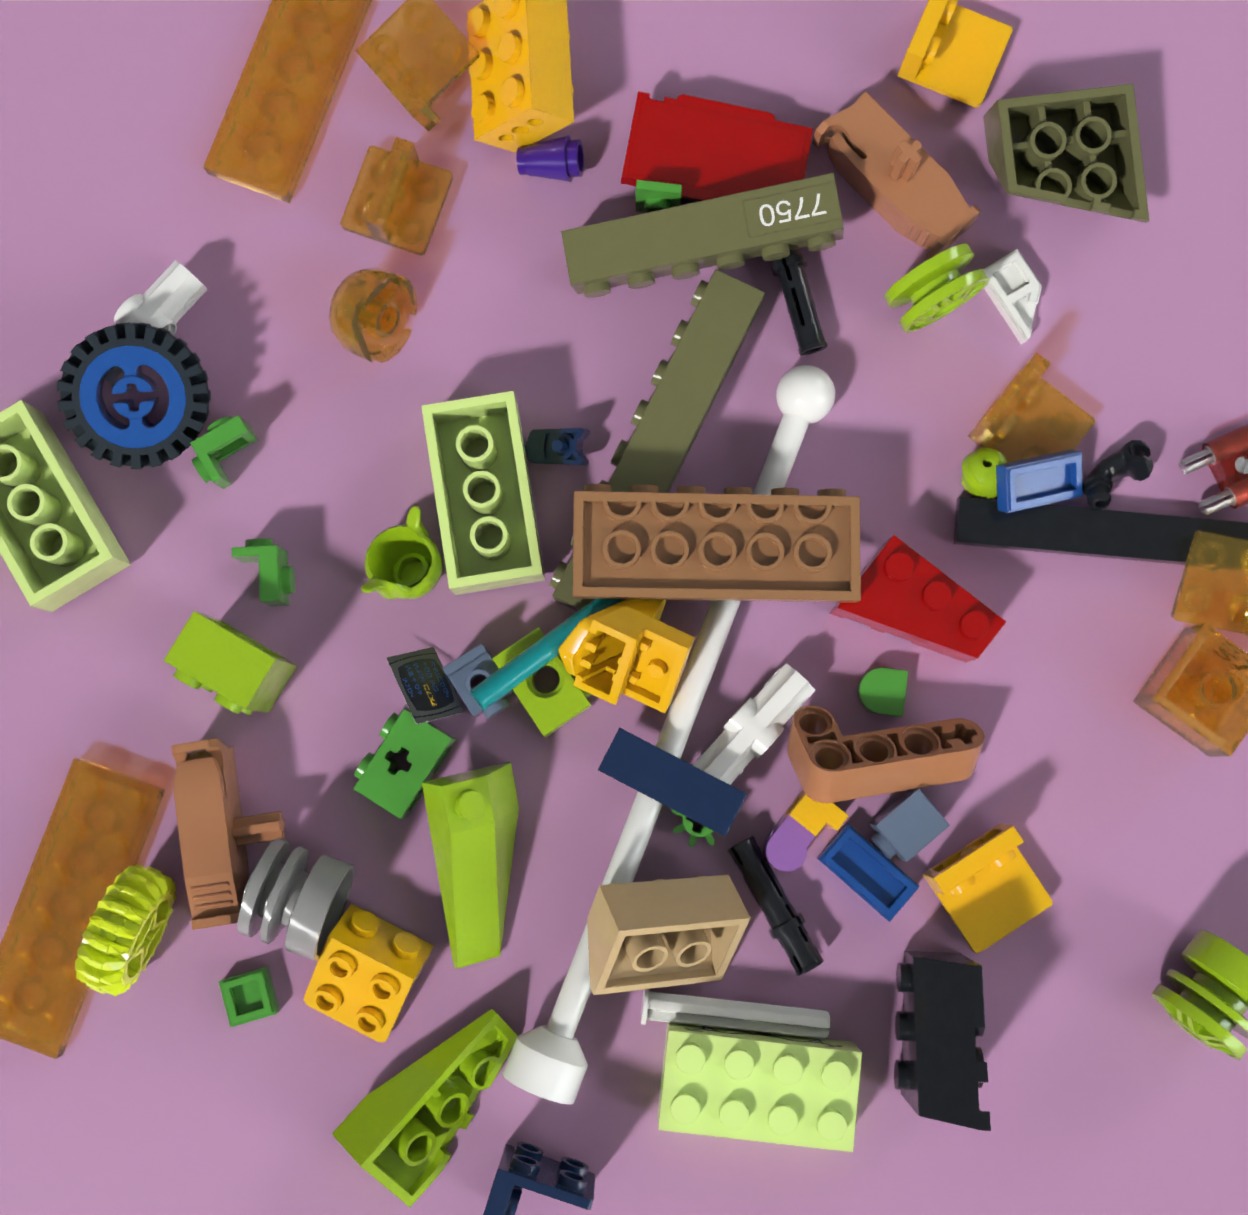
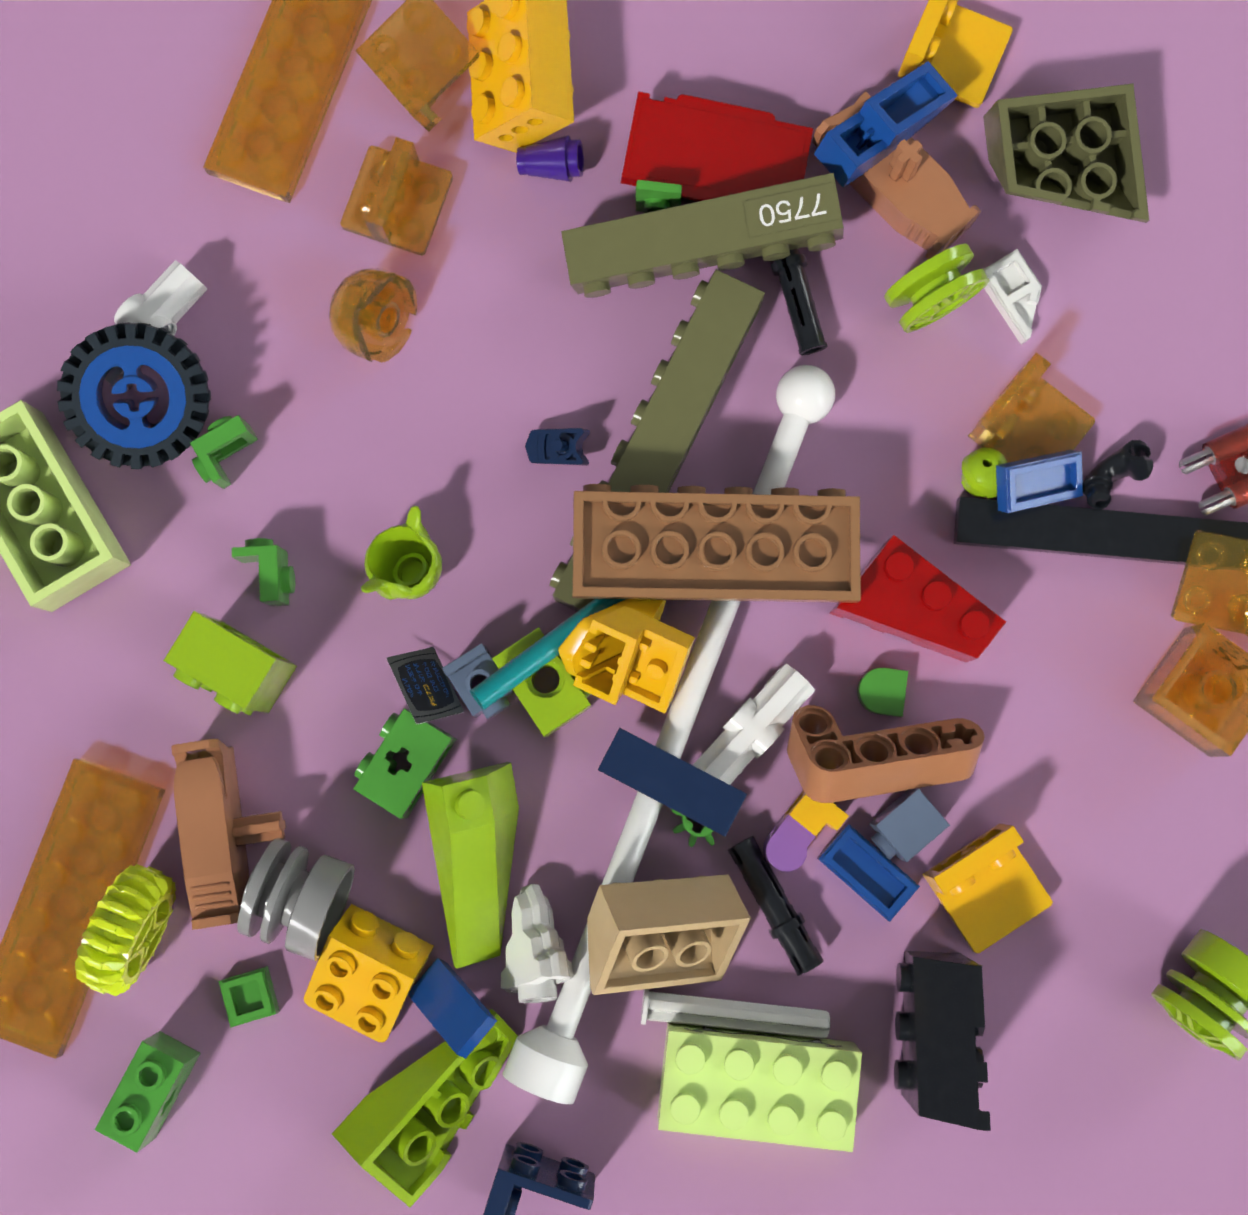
yellowish green brick [421,391,546,595] -> none
none -> bright green brick [95,1031,201,1153]
none -> blue tile [408,958,497,1059]
none -> white rock [501,884,574,1003]
none -> blue slope [814,61,958,188]

